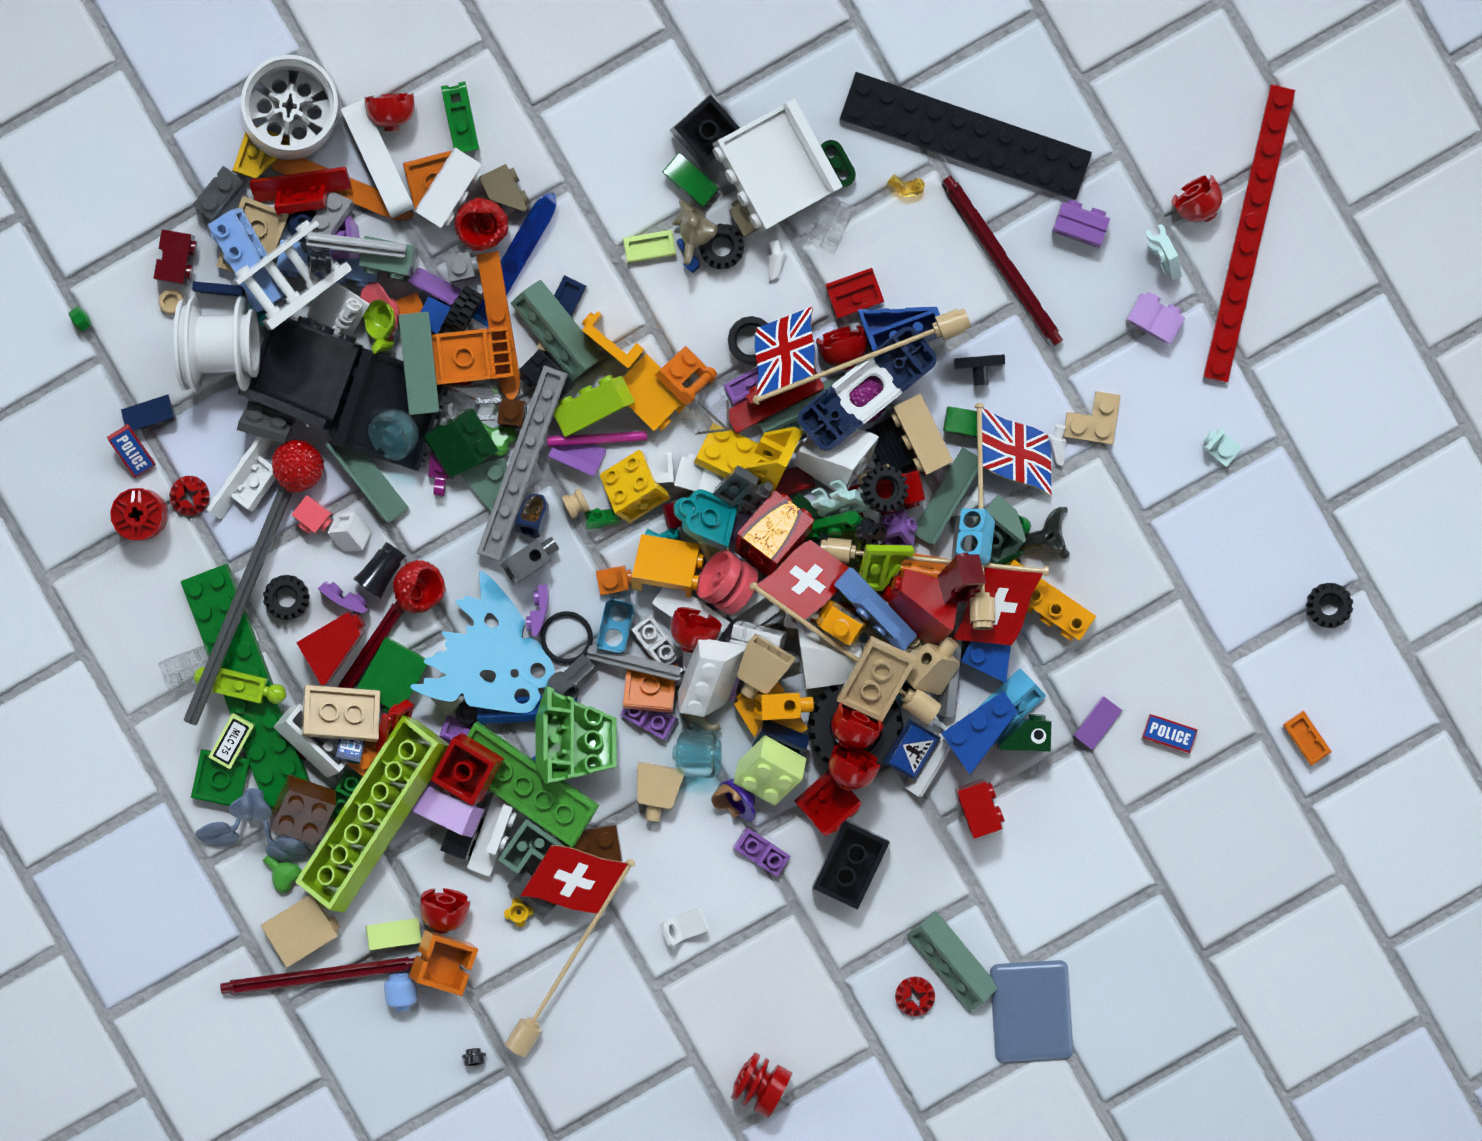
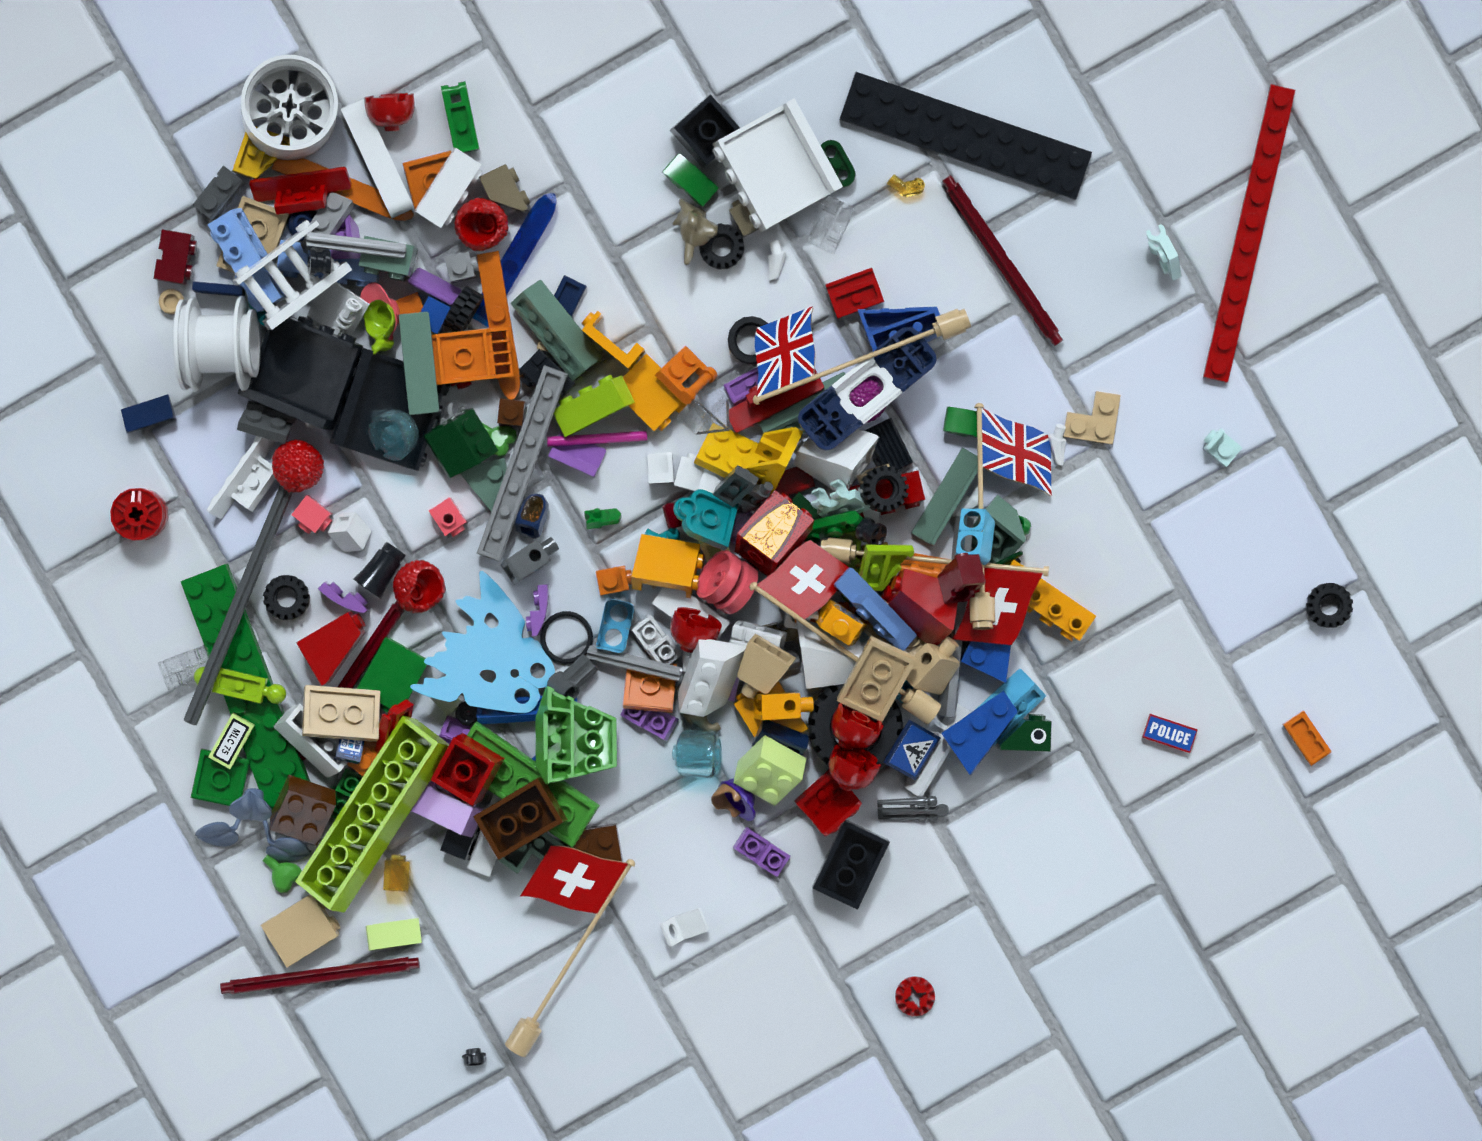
green tile [68,307,92,332] -> none
tile [107,424,156,478] -> none
red gear [169,476,210,516] -> none
sand green panel [325,442,409,523] -> none
light blue head [384,973,418,1011] -> none
orange piece [409,929,478,996] -> none
red cylinder [420,888,470,934] -> none
magenta plate [428,452,454,496] -> none
clear slope [446,384,501,421] -> none
yellow plate [504,897,534,927] -> none
dark grey piece [507,868,557,918] -> none
tan wheel [562,488,590,519] -> none
yellow bracket [600,450,670,524] -> none
yellowish green tile [623,230,677,263] -> none
tan torso [637,762,685,822] -> none
blue hand [676,238,700,273] -> none
white panel [729,592,782,625] -> none
red wheel [730,1052,793,1118] -> none
red cylinder [816,326,867,370] -> none
medium lavender brick [882,509,917,546] -> none
tan brick [890,394,954,475] -> none
sand green panel [906,911,998,1012] -> none
black tile [953,354,1005,386] -> none
red brick [955,779,1005,839] -> none
sand blue piece [990,960,1073,1063] -> none
pearl dark grey piece [1017,507,1070,559] -> none
medium lavender brick [1052,200,1110,248] -> none
medium lavender slope [1073,695,1122,750] -> none
lavender brick [1125,292,1185,345] -> none
red cylinder [1171,175,1223,222] -> none
none -> clear yellow brick [383,854,412,892]
none -> coral brick [429,497,467,537]
none -> reddish brown brick [473,777,568,860]
none -> dark grey piece [877,796,949,821]

